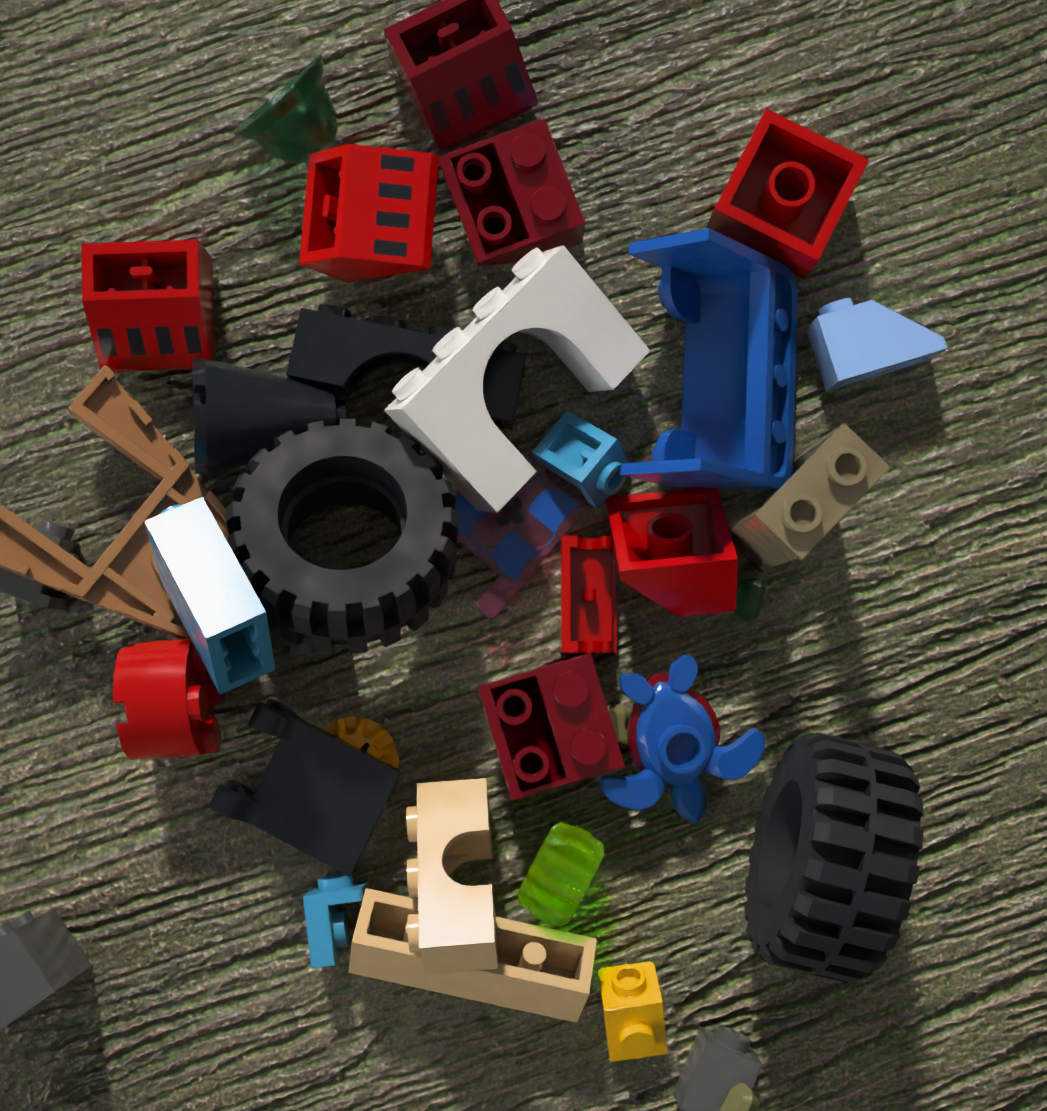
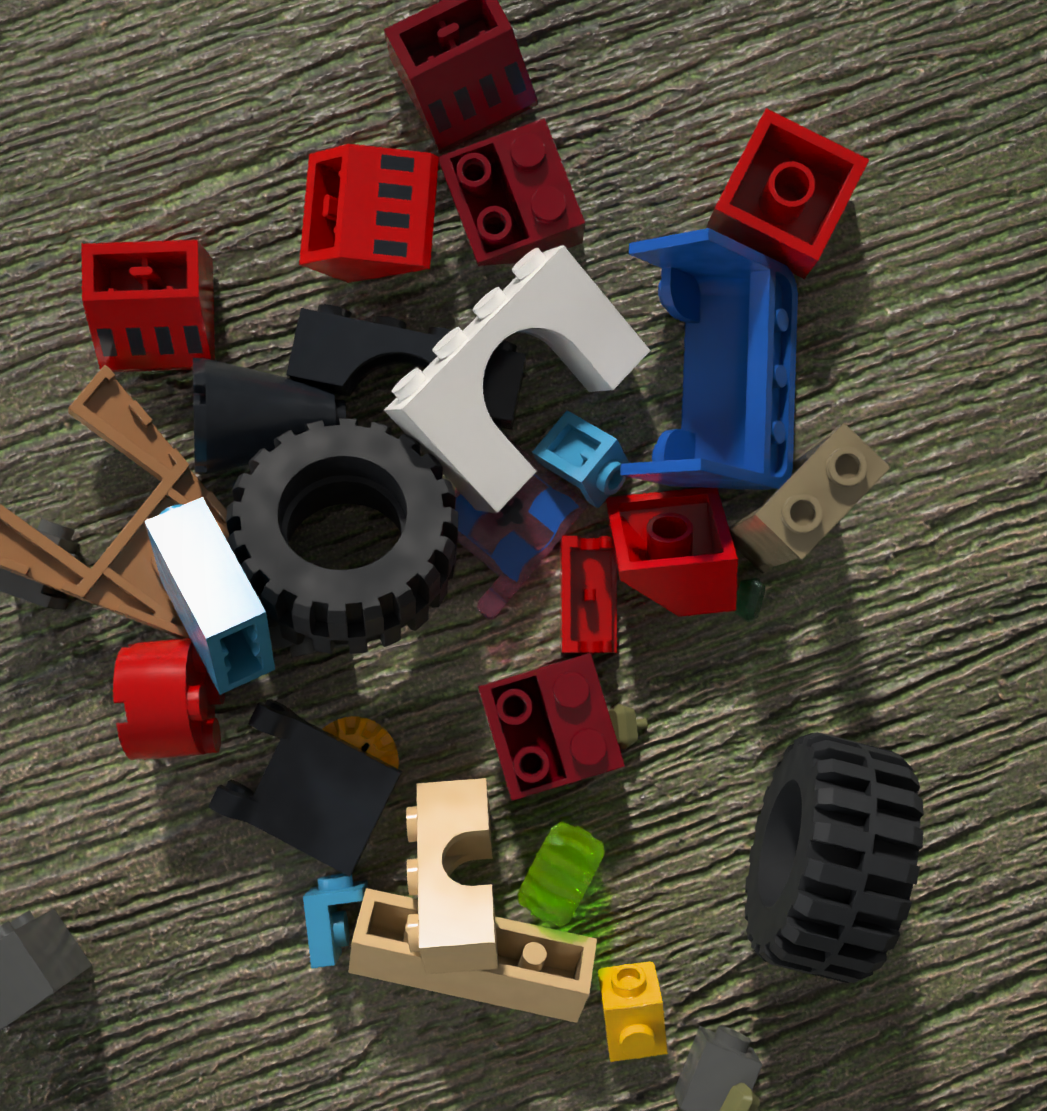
clear green hat [233,54,338,166] -> none
blue animal [599,654,765,823] -> none
light blue slope [806,298,948,392] -> none

